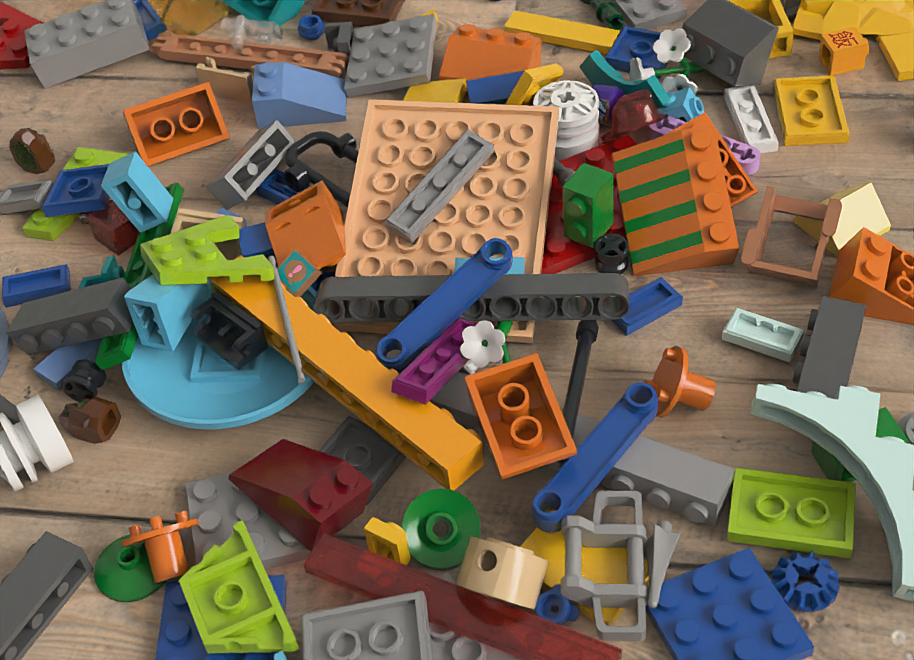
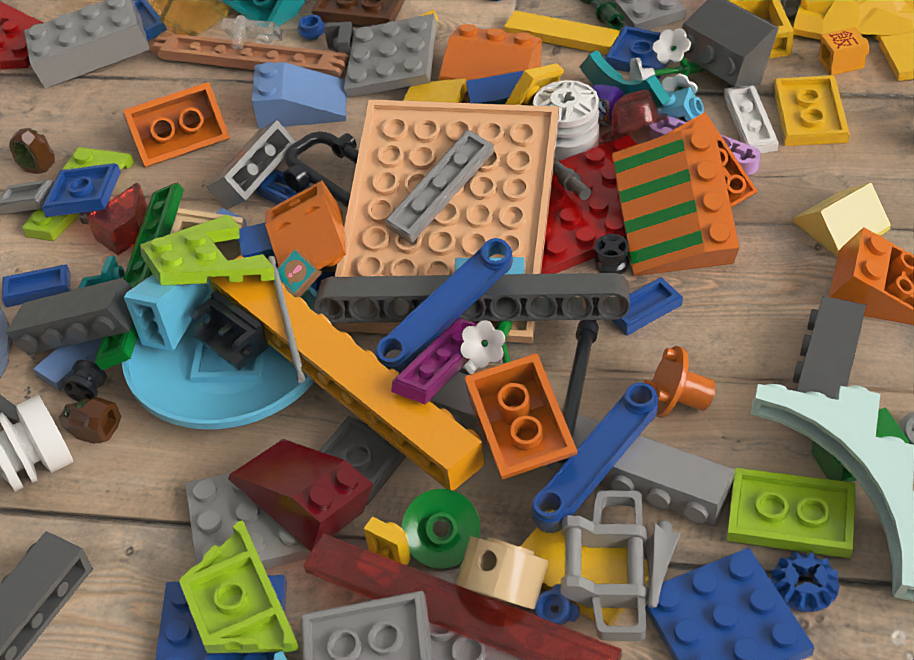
green dish [94,534,167,602] -> none
medium azure brick [101,152,173,233] -> none
orange piece [120,511,200,583] -> none
tan hinge [195,57,255,103] -> none
green brick [563,163,613,248] -> none
light aqua plate [722,308,804,363] -> none
nougat piece [741,186,842,287] -> none

